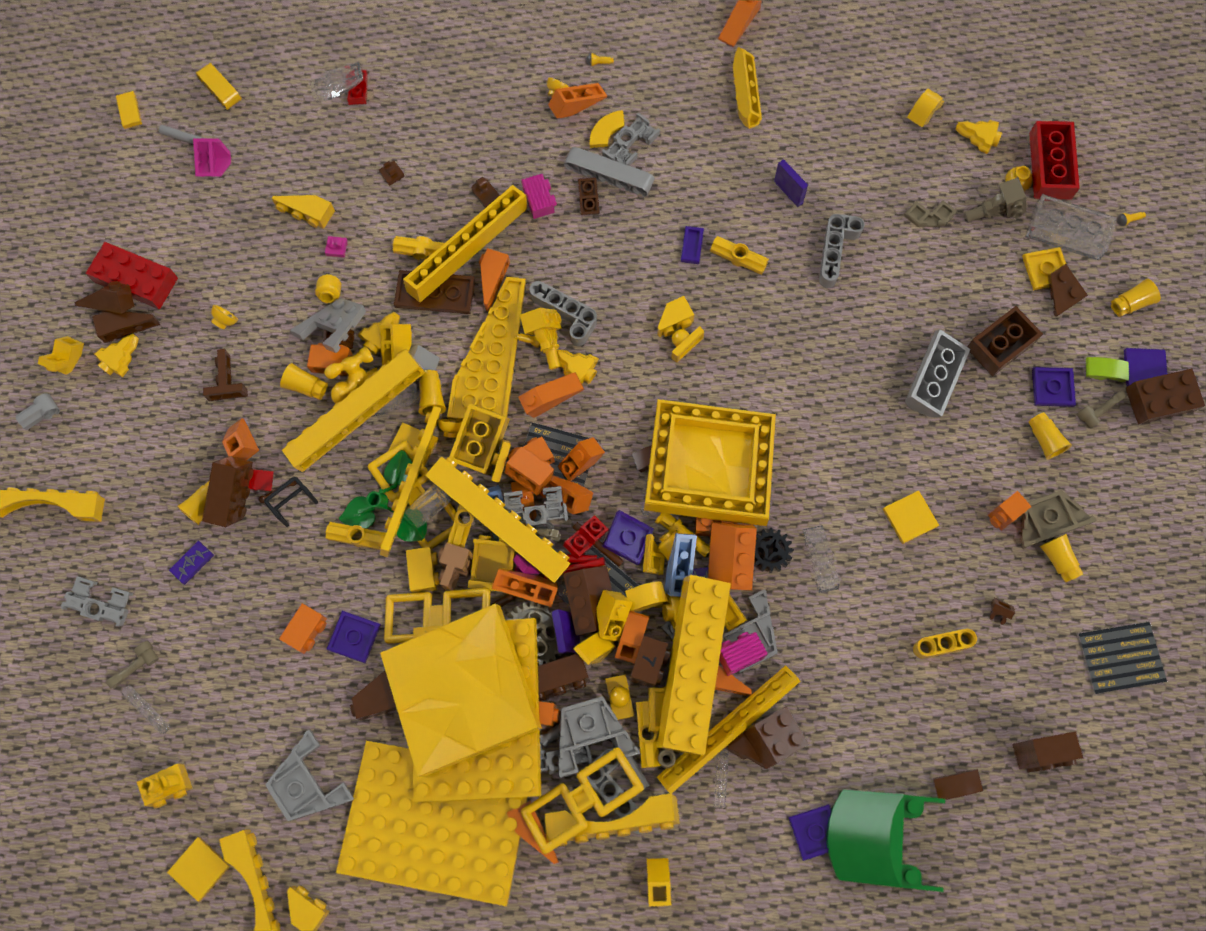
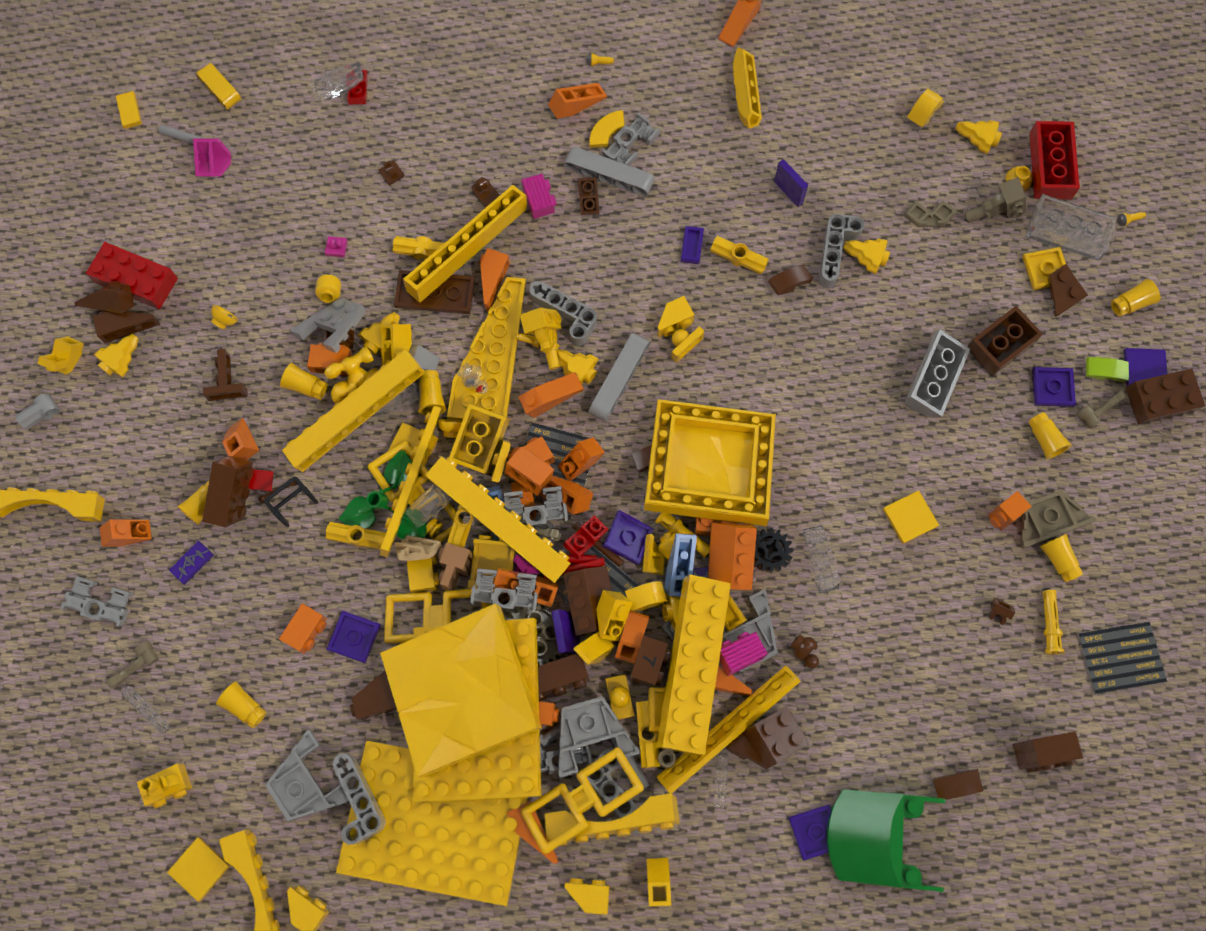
yellow slope [271,195,335,229] -> none
yellow piece [547,77,569,97] -> none
yellow beam [913,629,977,659] -> none
none -> orange slope [100,519,152,547]
none -> yellow plant [216,681,267,728]
none -> light grey beam [333,753,386,845]
none -> tan slope [394,535,442,561]
none -> yellow bush [426,518,443,538]
none -> clear animal [458,363,488,394]
none -> light grey piece [470,569,538,611]
none -> yellow slope [565,878,609,915]
none -> light grey beam [589,333,650,422]
none -> reddish brown slope [768,264,813,295]
none -> reddish brown animal [789,634,819,669]
none -> yellow rock [843,238,890,274]
none -> yellow pin [1042,590,1065,655]

